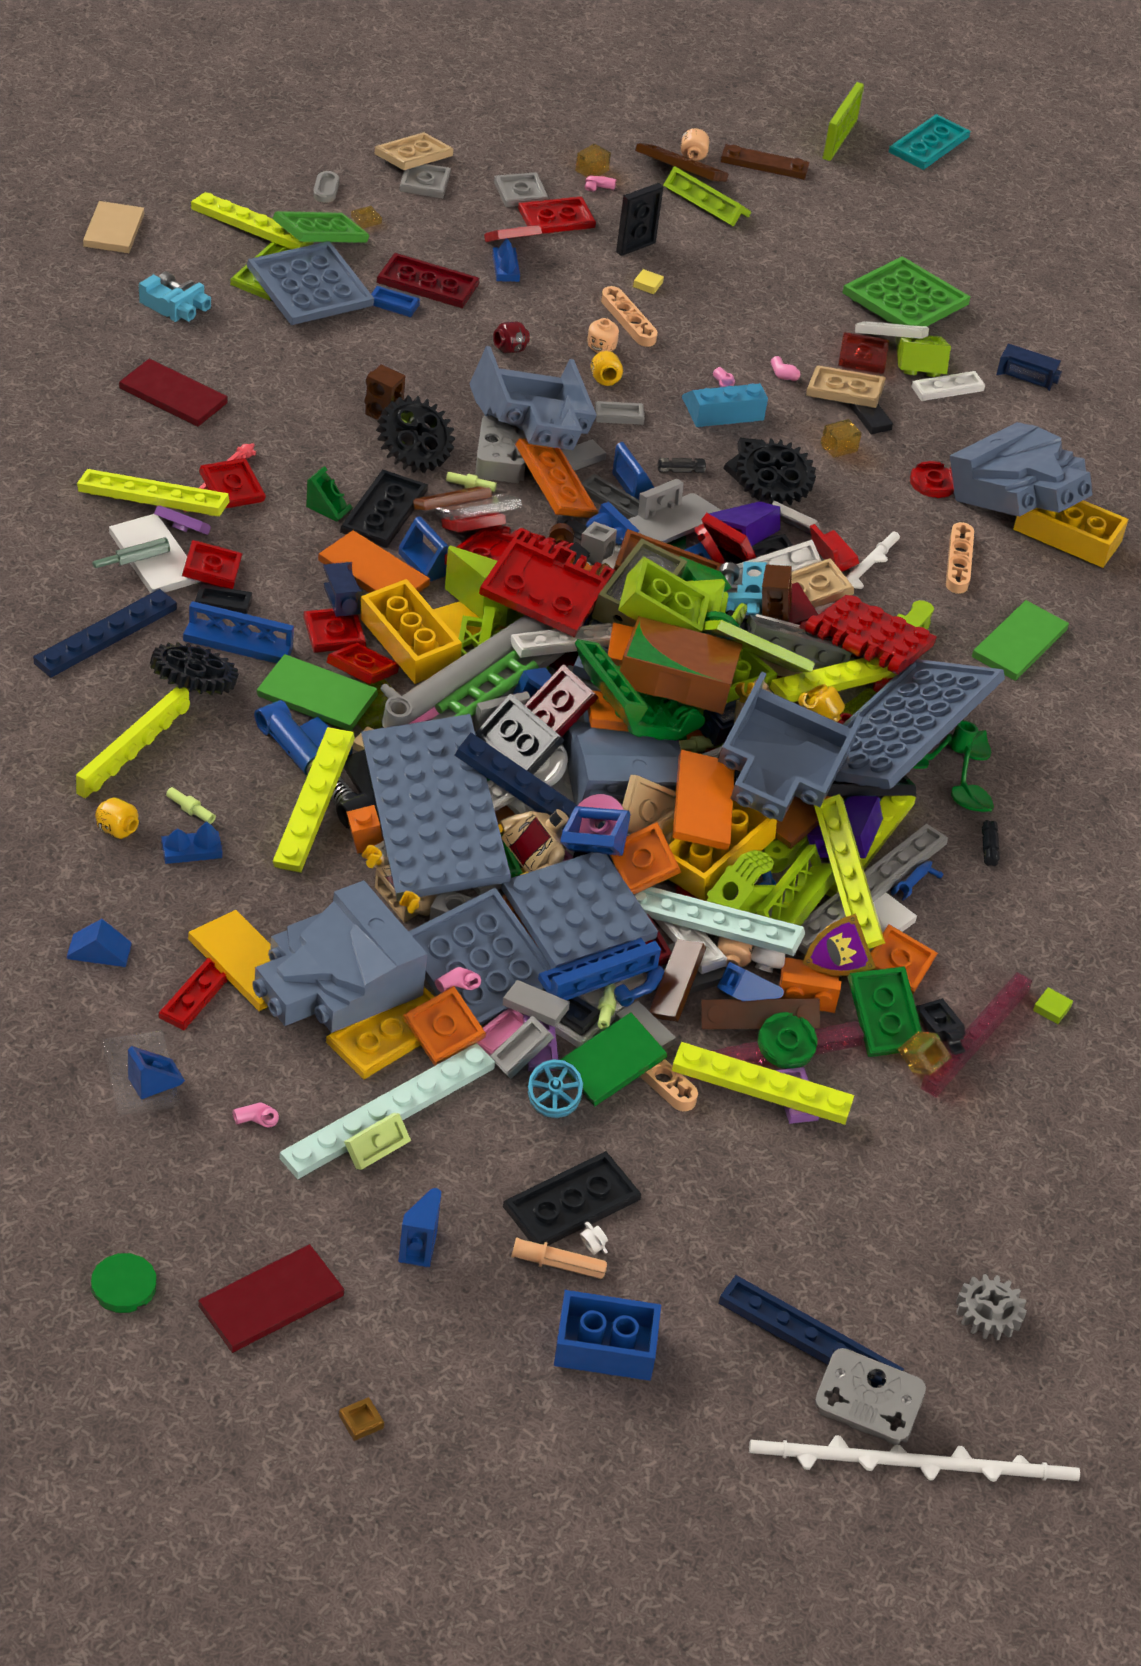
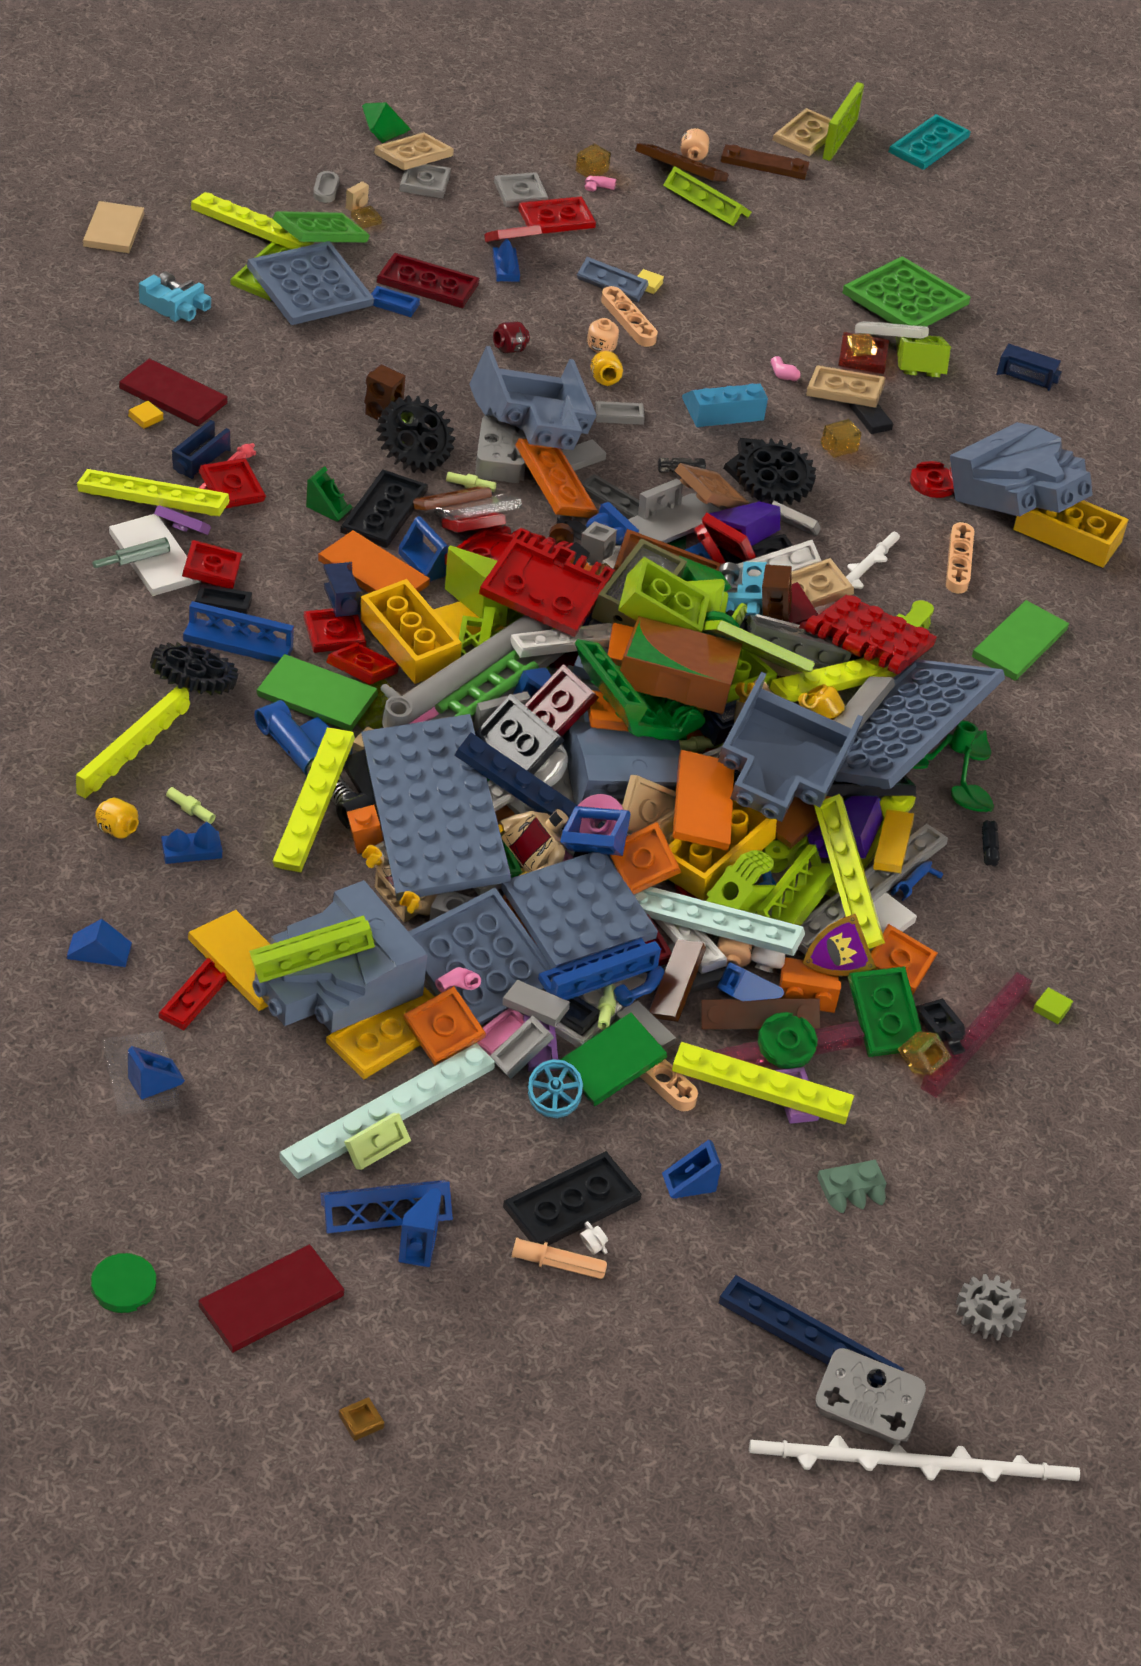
dark blue plate [33,589,177,678] -> none
bright pink arm [233,1103,279,1127] -> none
blue brick [553,1290,661,1381] -> none
blue tile [612,442,655,500] -> none
black tile [616,183,664,256] -> none
bright pink arm [713,367,735,387] -> none
red panel [810,524,859,572] -> none
white tile [911,371,985,401] -> none
none -> yellow tile [128,401,163,429]
none -> dark blue window [172,420,231,479]
none -> lime fence [249,915,375,983]
none -> blue fence [320,1180,453,1233]
none -> tan plate [346,181,369,212]
none -> green slope [362,102,411,143]
none -> sand blue tile [577,257,649,302]
none -> blue slope [662,1140,721,1199]
none -> medium nougat plate [675,463,749,509]
none -> tan tile [773,108,831,156]
none -> sand green plate [817,1160,887,1213]
none -> light grey tile [833,676,895,731]
none -> clear yellow tile [847,334,877,356]
none -> yellow tile [873,809,914,873]

